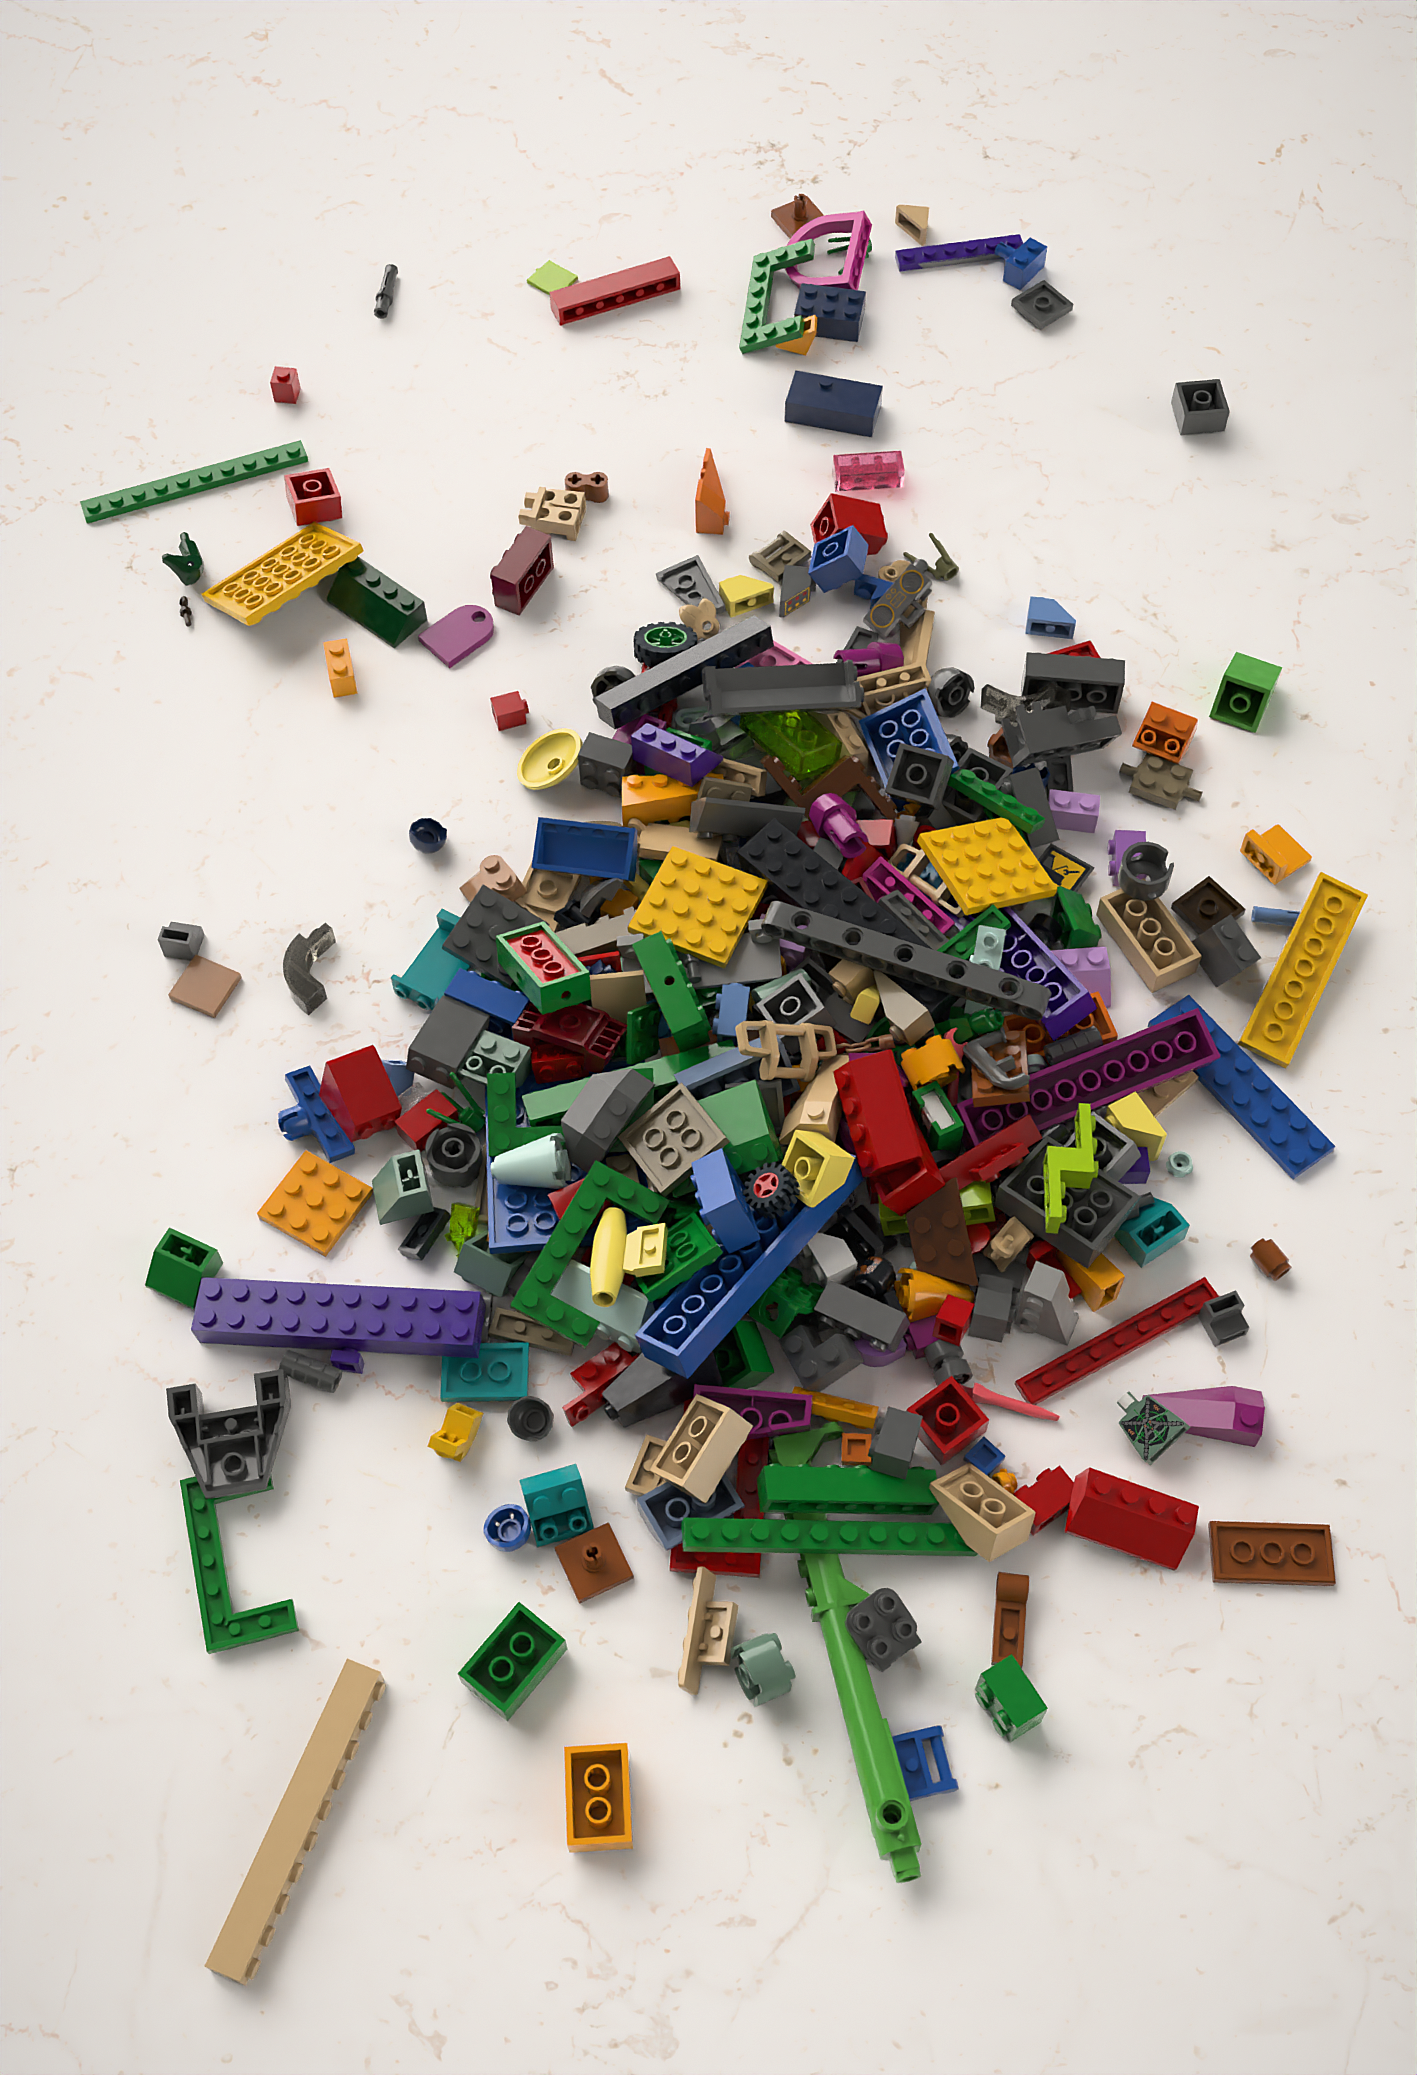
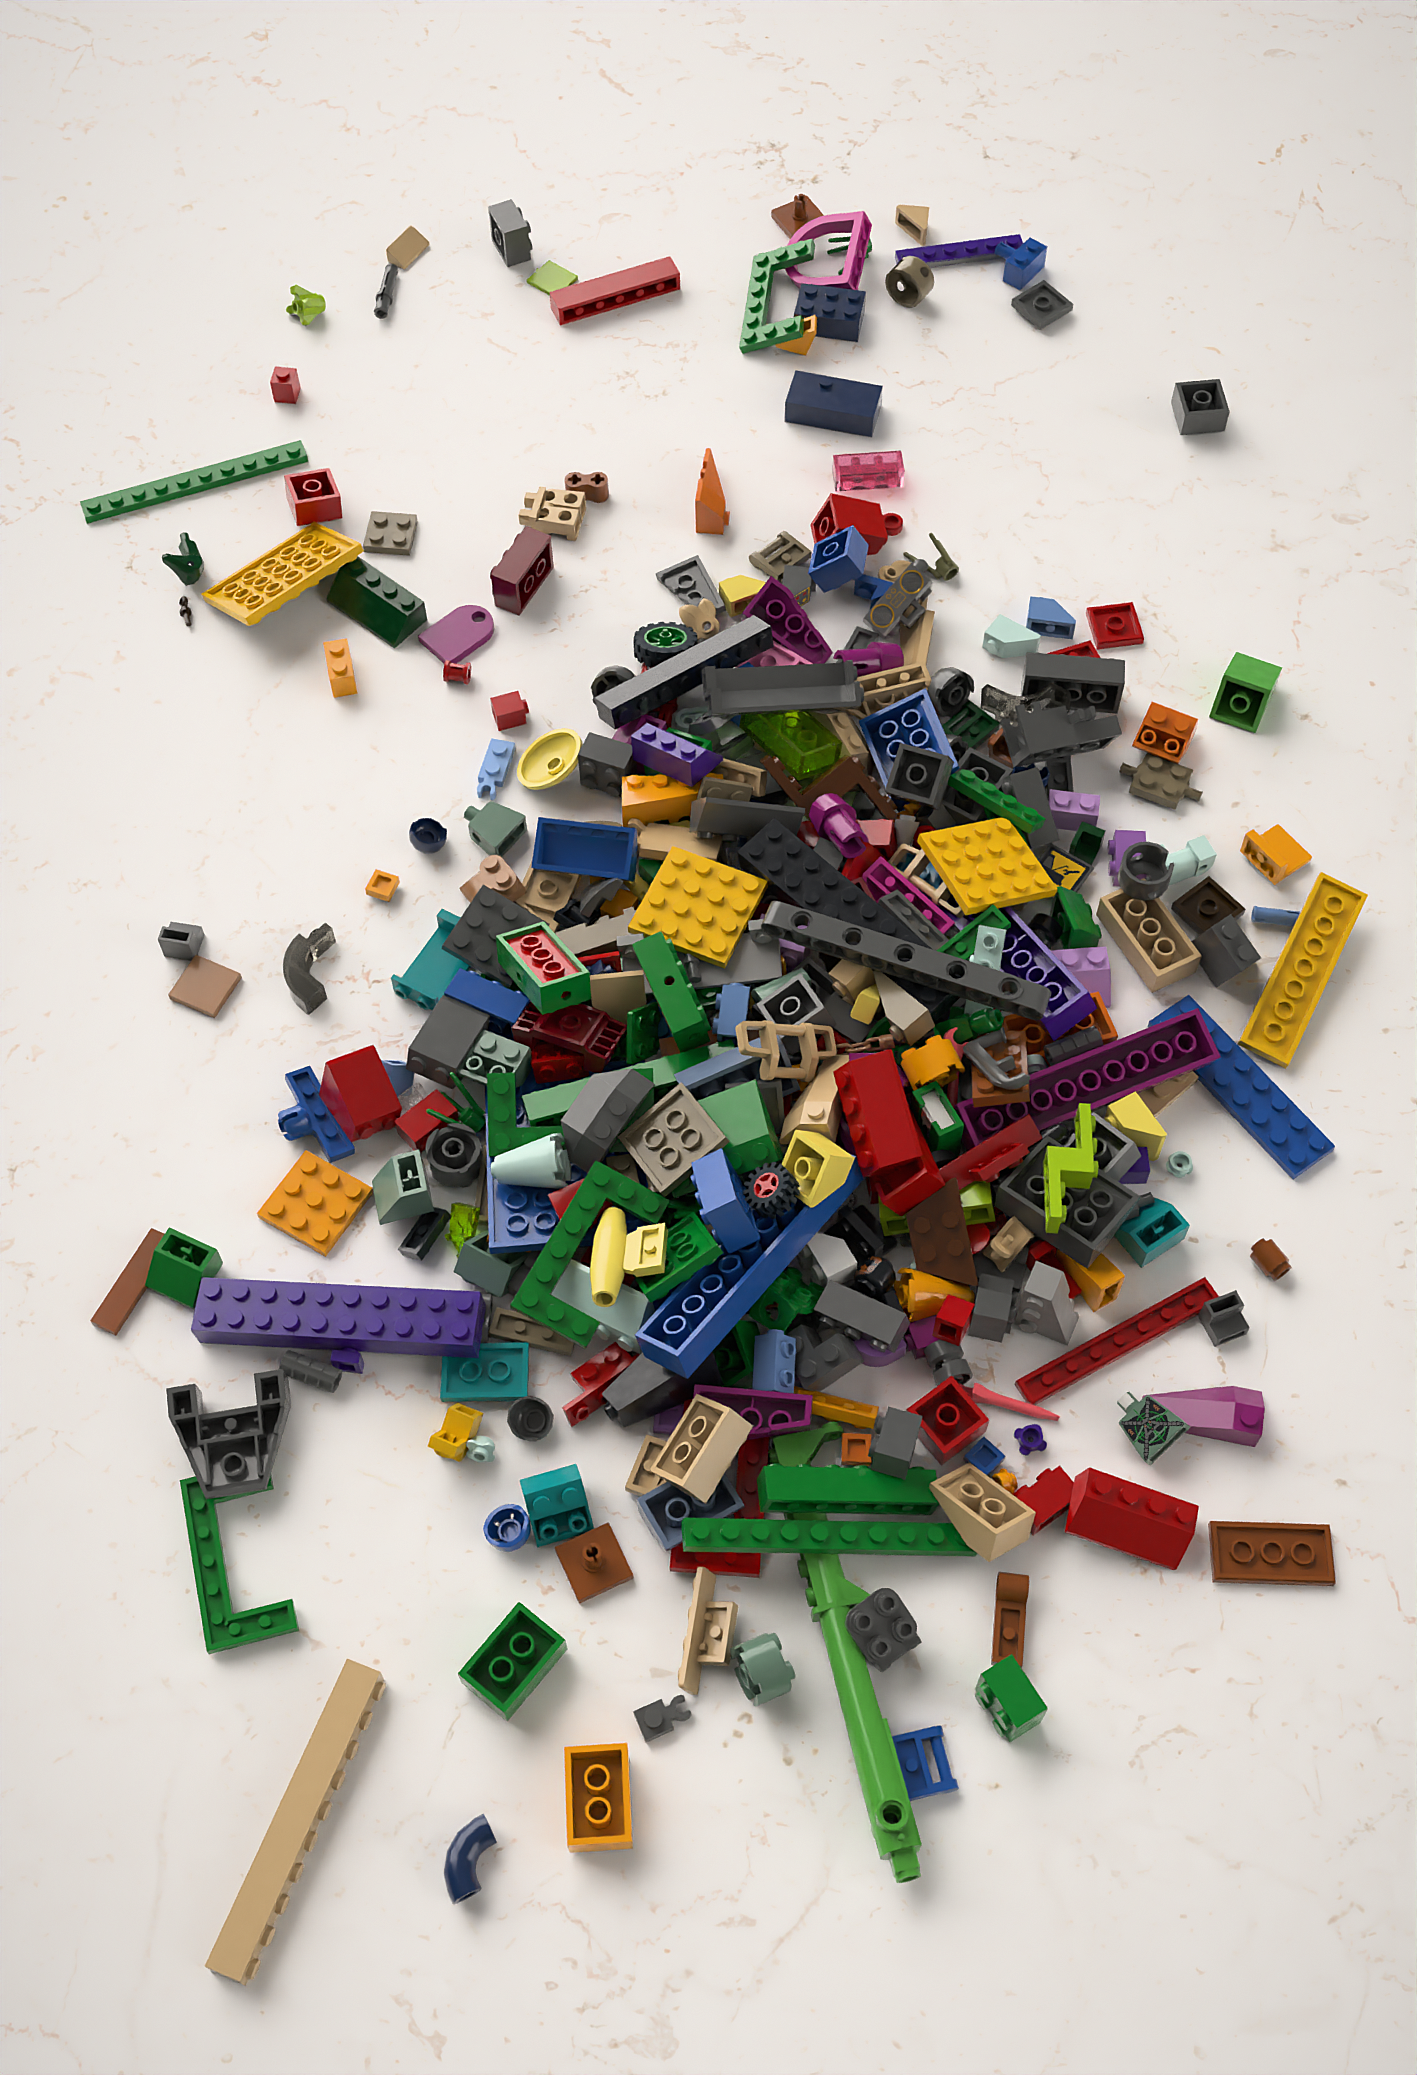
none -> dark orange tile [90,1228,164,1336]
none -> lime rock [286,284,326,326]
none -> dark tan plate [363,511,418,556]
none -> light orange plate [365,869,400,902]
none -> tan slope [386,225,430,270]
none -> red bush [443,660,472,685]
none -> dark blue cylinder [443,1813,497,1904]
none -> sand green torso [464,801,527,857]
none -> light aqua plate [466,1436,495,1462]
none -> light blue plate [477,738,516,800]
none -> dark grey brick [488,199,533,268]
none -> dark grey plate [633,1695,692,1743]
none -> medium lavender tile [653,1404,684,1435]
none -> magenta wedge [741,576,833,664]
none -> medium blue brick [752,1329,796,1393]
none -> red tile [884,513,903,536]
none -> dark tan piece [885,256,935,308]
none -> dark green plate [941,701,1000,750]
none -> light aqua slope [982,614,1041,658]
none -> dark purple plate [1014,1424,1047,1456]
none -> dark green panel [1069,821,1106,866]
none -> red tile [1086,602,1144,650]
none -> light aqua piece [1160,835,1217,886]

